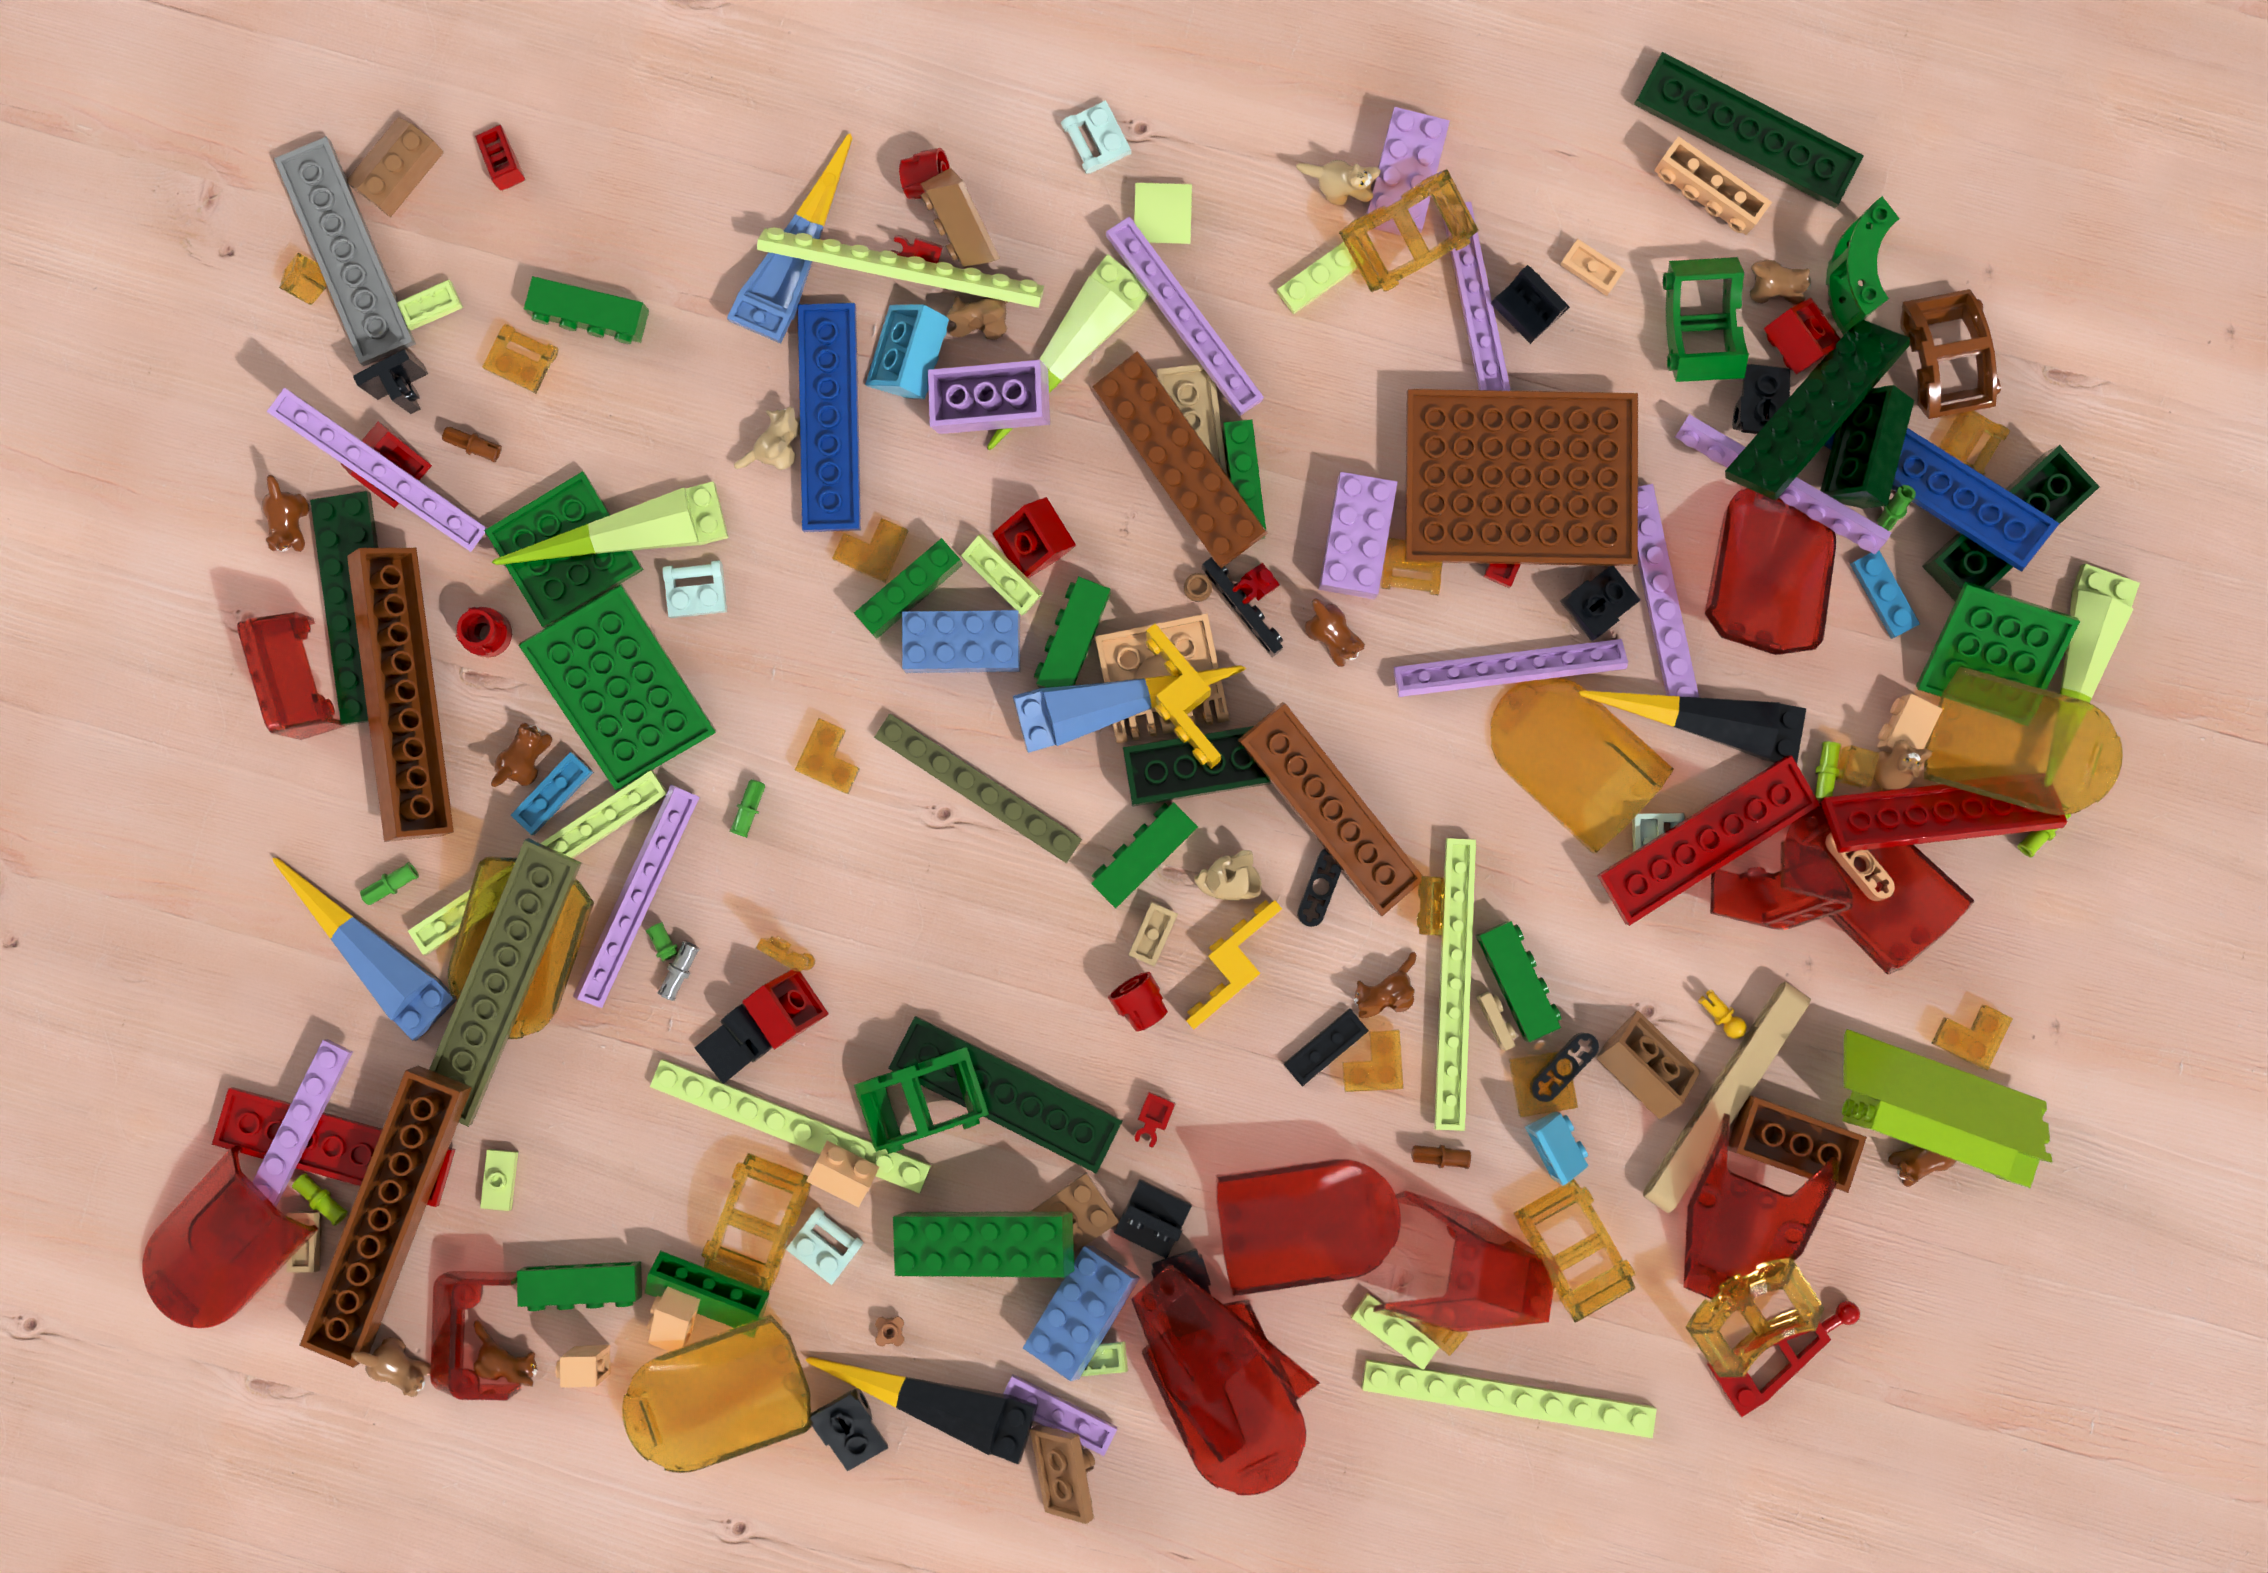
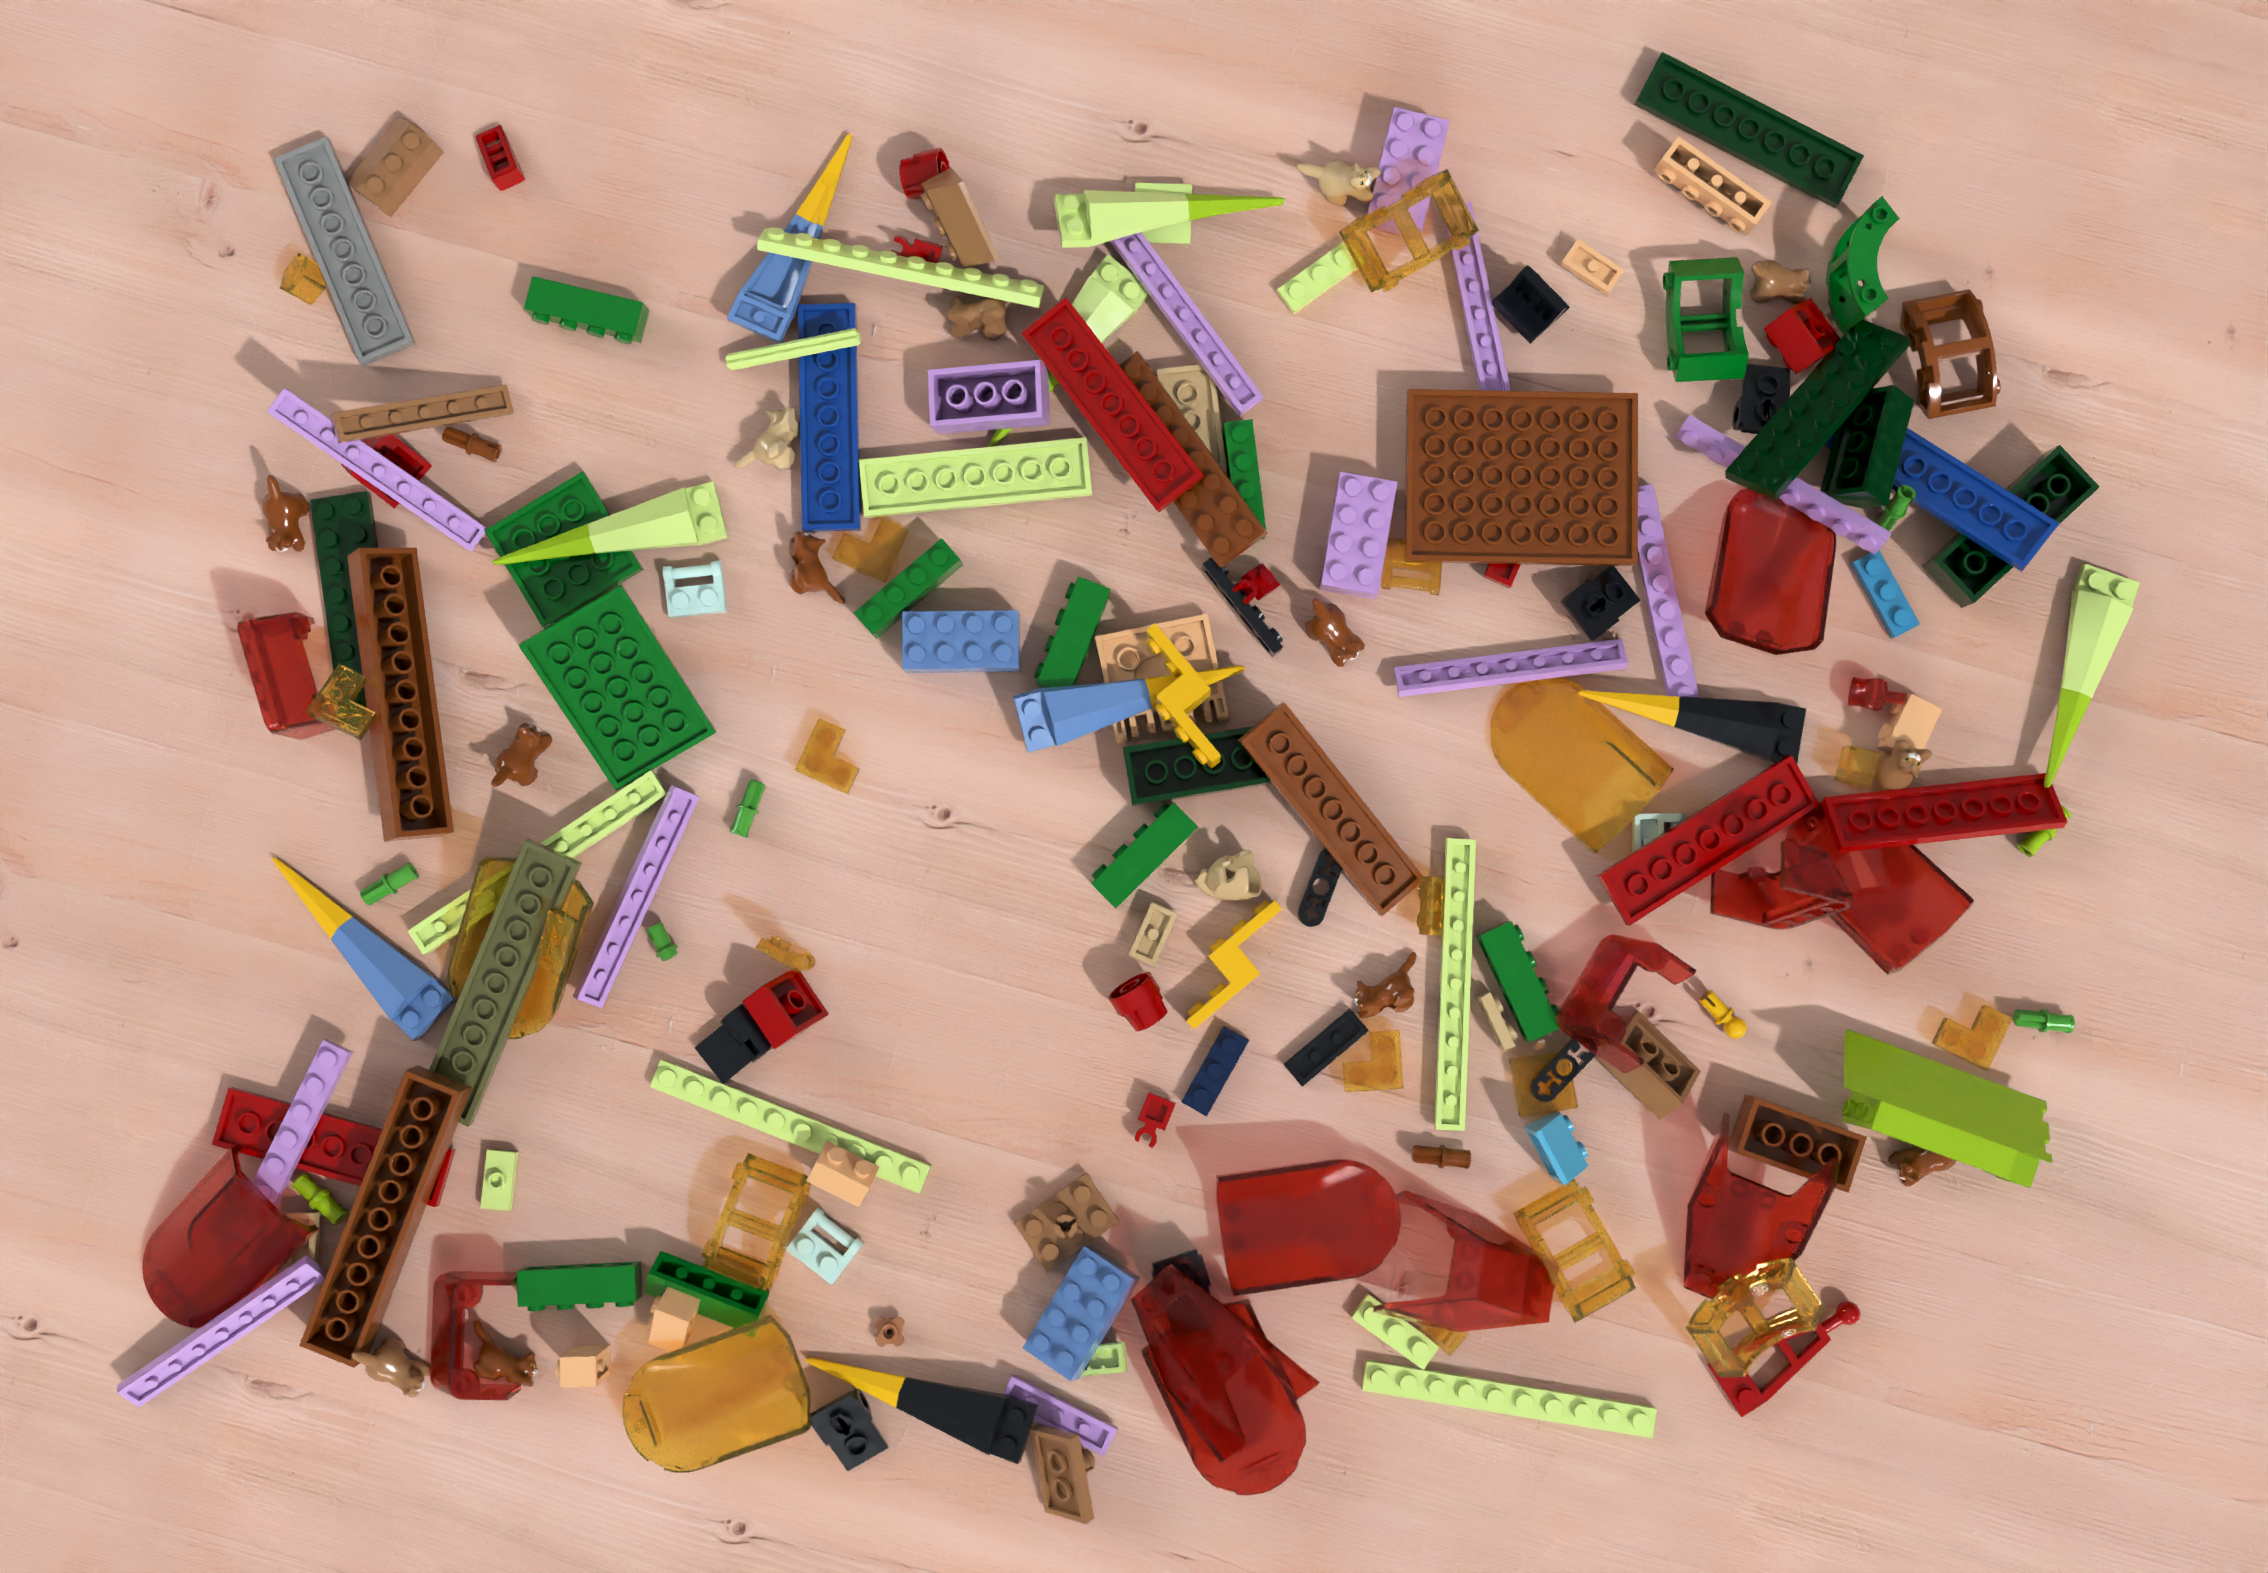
black bracket [353,349,428,414] -> none
yellowish green plate [397,280,463,331] -> none
red piece [455,607,512,658] -> none
clear yellow plate [482,324,558,394] -> none
dark azure plate [511,752,594,835] -> none
light grey pin [657,941,700,1001] -> none
green window [854,1047,989,1154] -> none
medium azure slope [865,305,949,399] -> none
olive plate [874,714,1082,864] -> none
dark green plate [888,1016,1123,1174] -> none
green brick [893,1212,1074,1277] -> none
yellowish green plate [961,534,1043,615] -> none
red slope [992,497,1076,578] -> none
light aqua plate [1061,101,1131,174] -> none
black bracket [1114,1179,1192,1258] -> none
medium nougat plate [1184,573,1212,602] -> none
tan beam [1643,981,1811,1213] -> none
lime pin [1815,741,1841,801] -> none
light nougat beam [1825,832,1895,901] -> none
green plate [1916,581,2080,725] -> none
clear yellow windscreen [1924,667,2123,815] -> none
clear yellow plate [1939,411,2010,475] -> none
none -> lavender plate [117,1255,327,1407]
none -> clear yellow plate [306,664,377,740]
none -> medium nougat plate [331,384,514,444]
none -> clear yellow plate [535,907,579,975]
none -> yellowish green axle [726,328,861,370]
none -> dark orange animal [789,532,846,604]
none -> yellowish green plate [859,437,1092,518]
none -> red plate [1021,297,1205,513]
none -> yellowish green plate [1054,190,1285,248]
none -> dark blue plate [1181,1026,1249,1117]
none -> clear red windscreen [1556,934,1697,1074]
none -> clear red piece [1848,677,1907,712]
none -> bright green axle [2012,1009,2075,1033]

